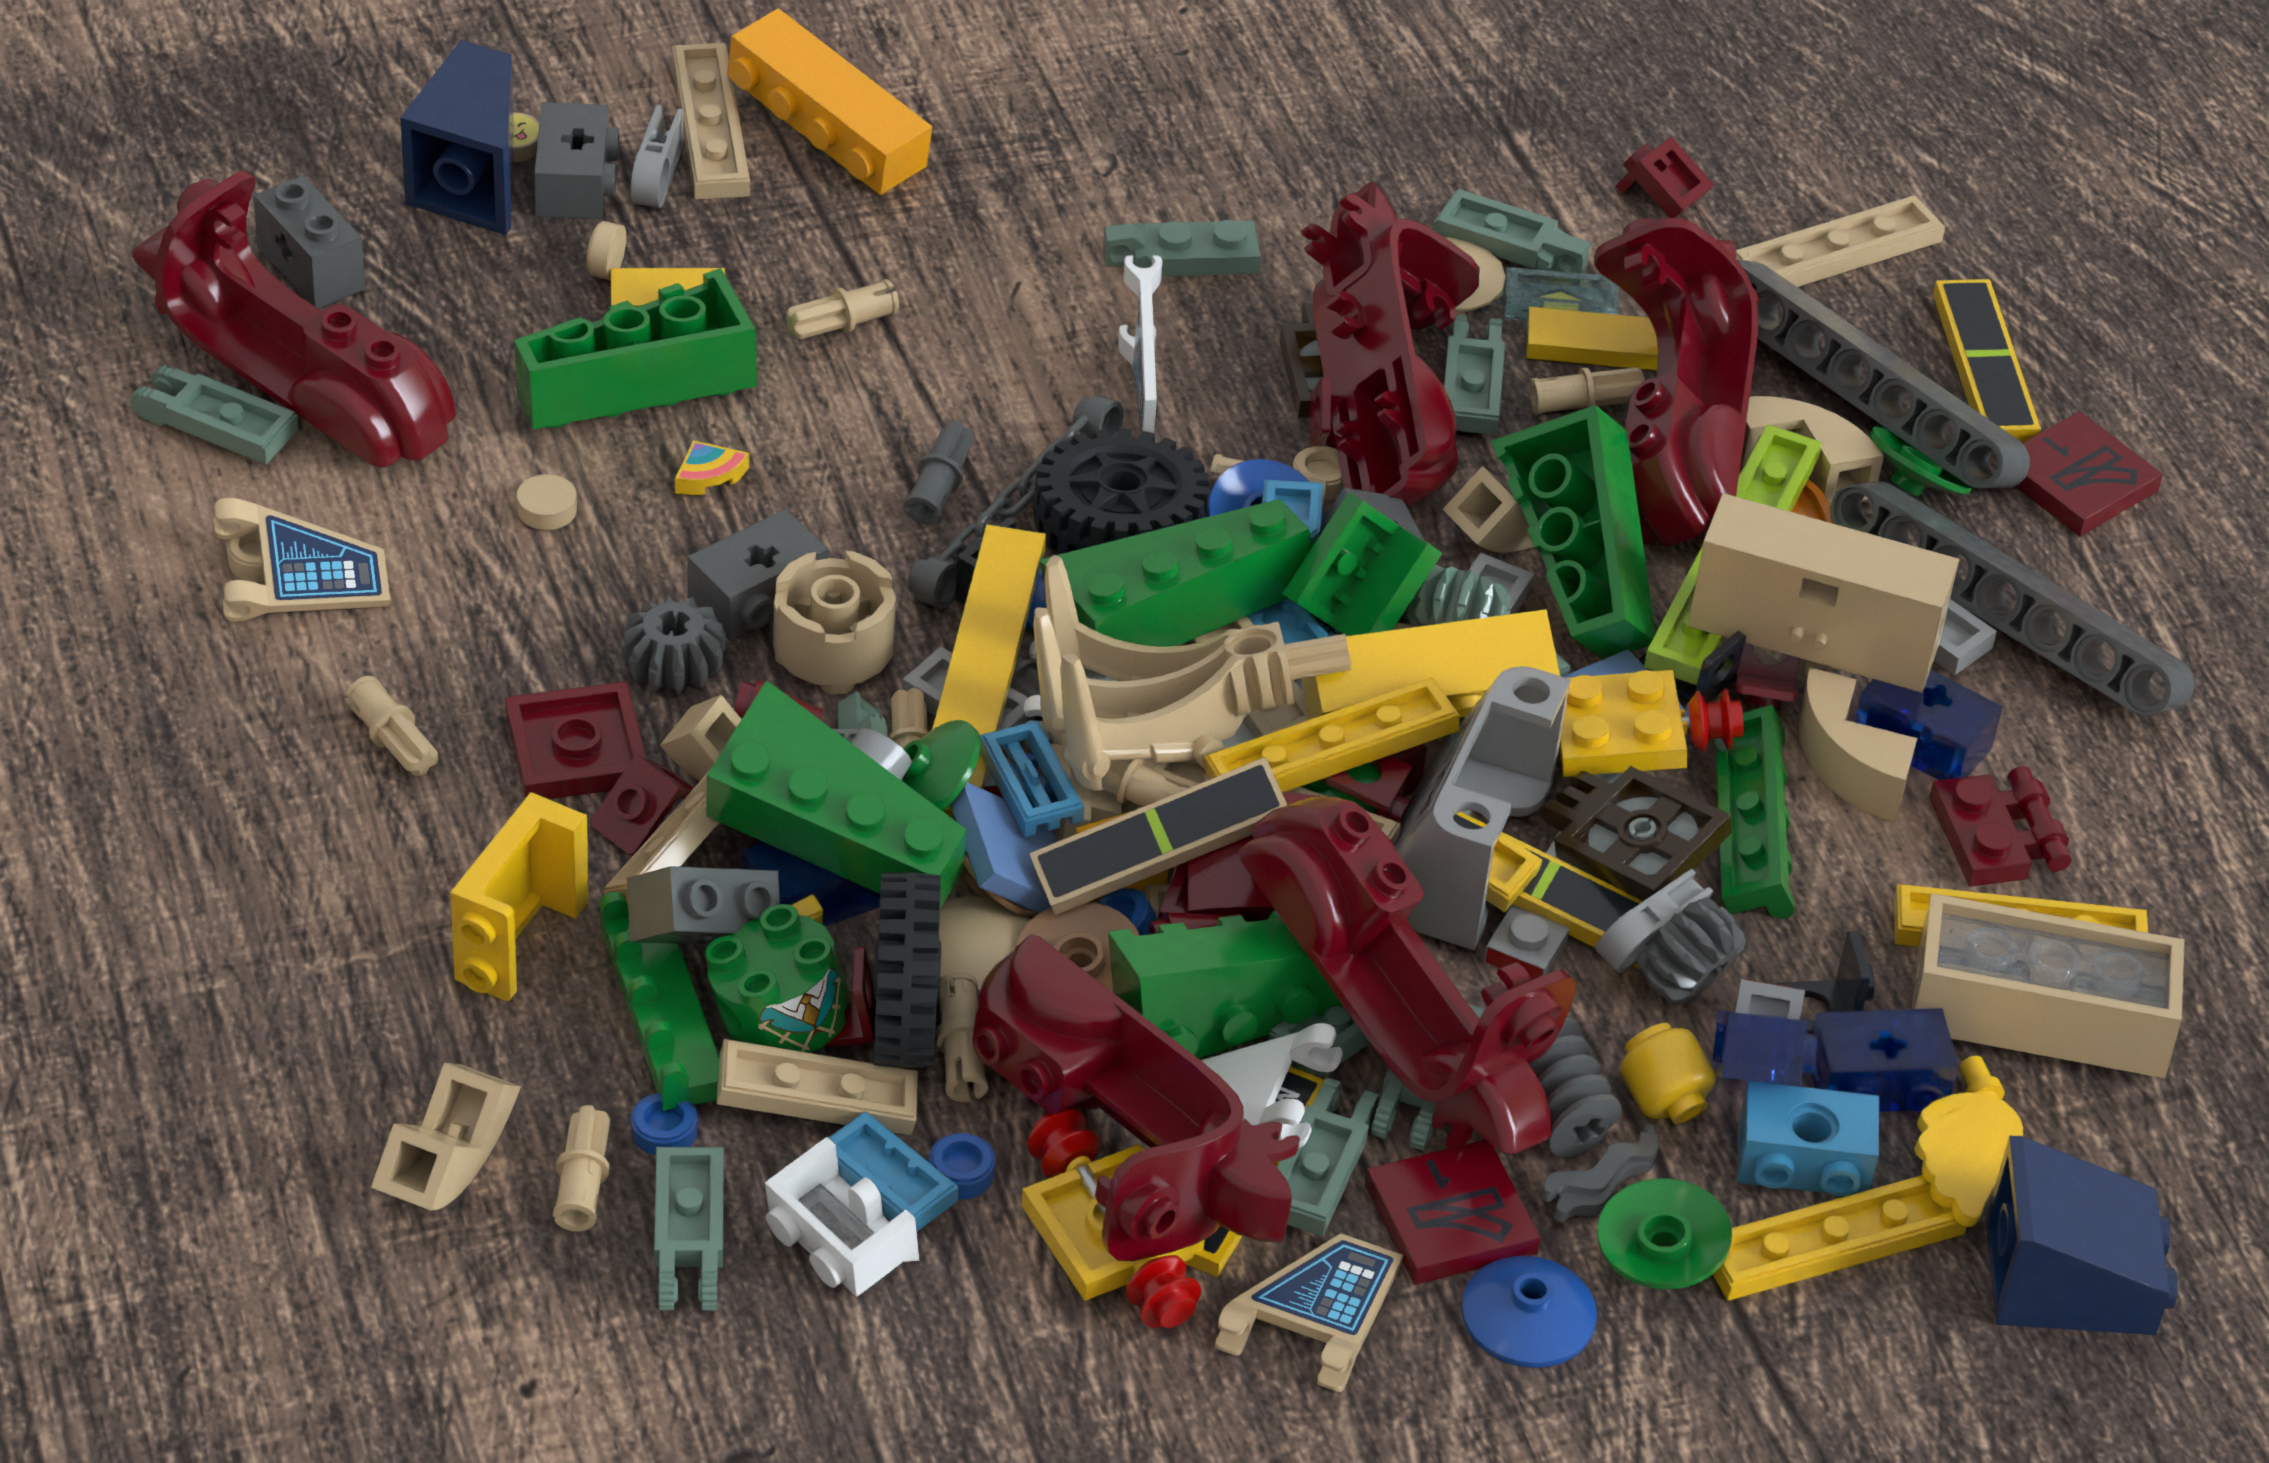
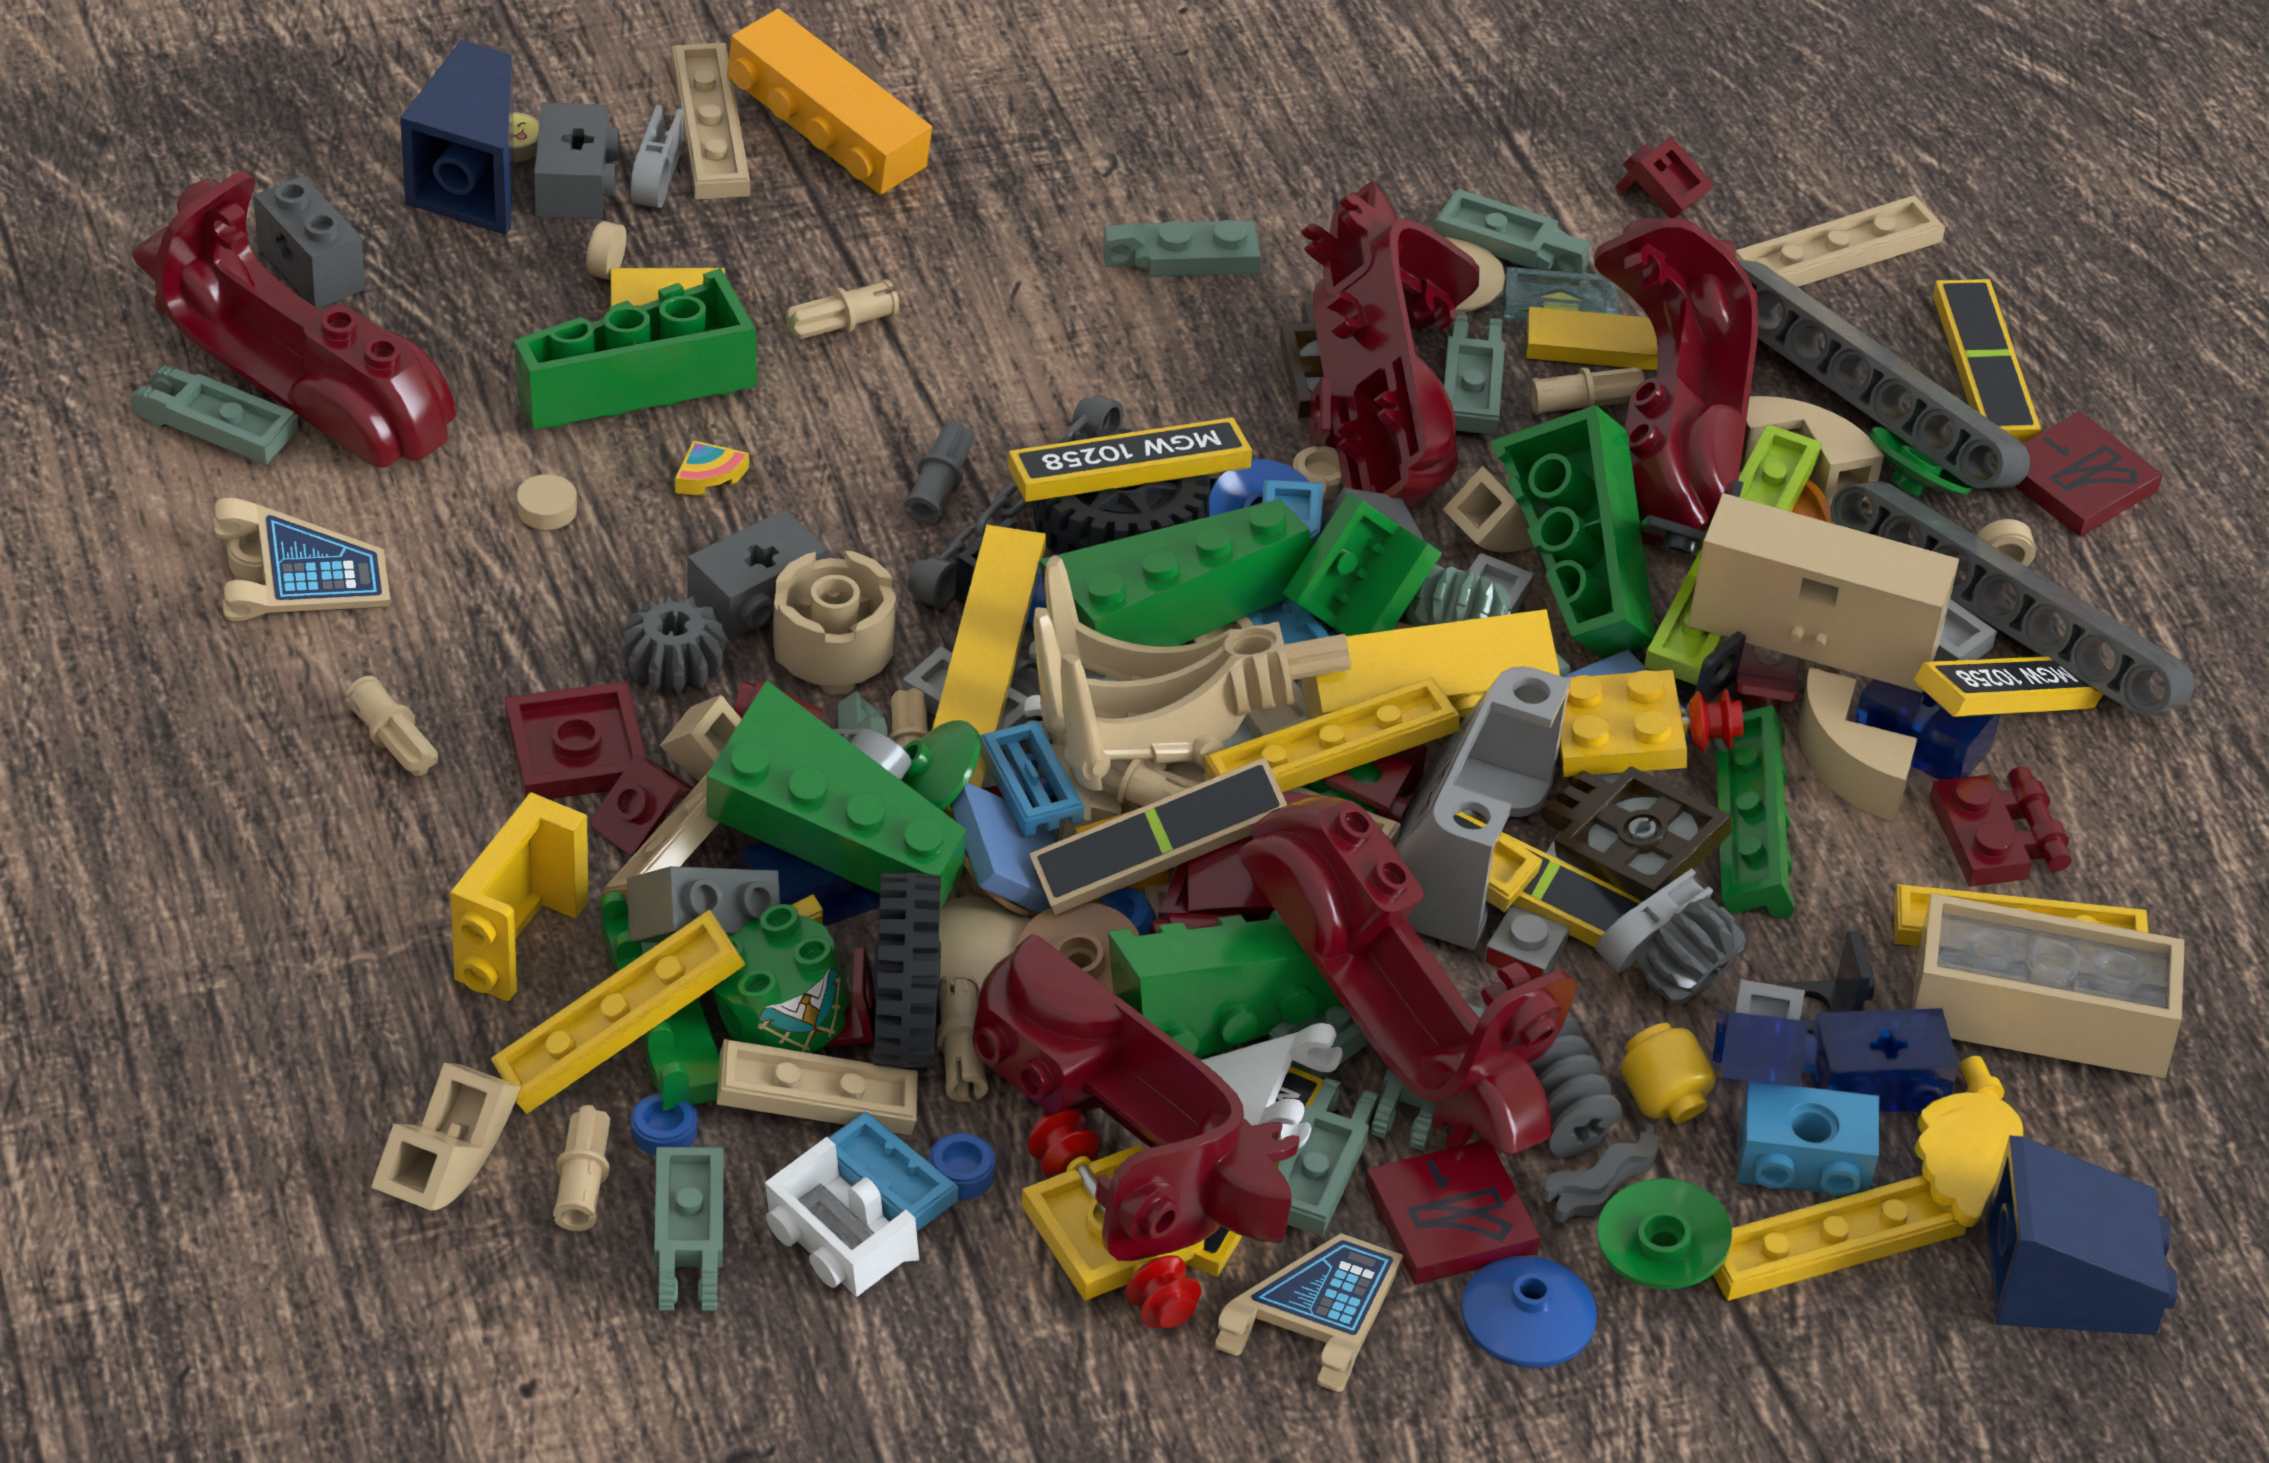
white flag [1118,255,1162,434] -> none
none -> yellow tile [491,910,746,1114]
none -> tile [1008,417,1253,502]
none -> black bracket [1639,480,1744,556]
none -> tile [1914,656,2103,717]
none -> tan tile [1976,519,2036,567]

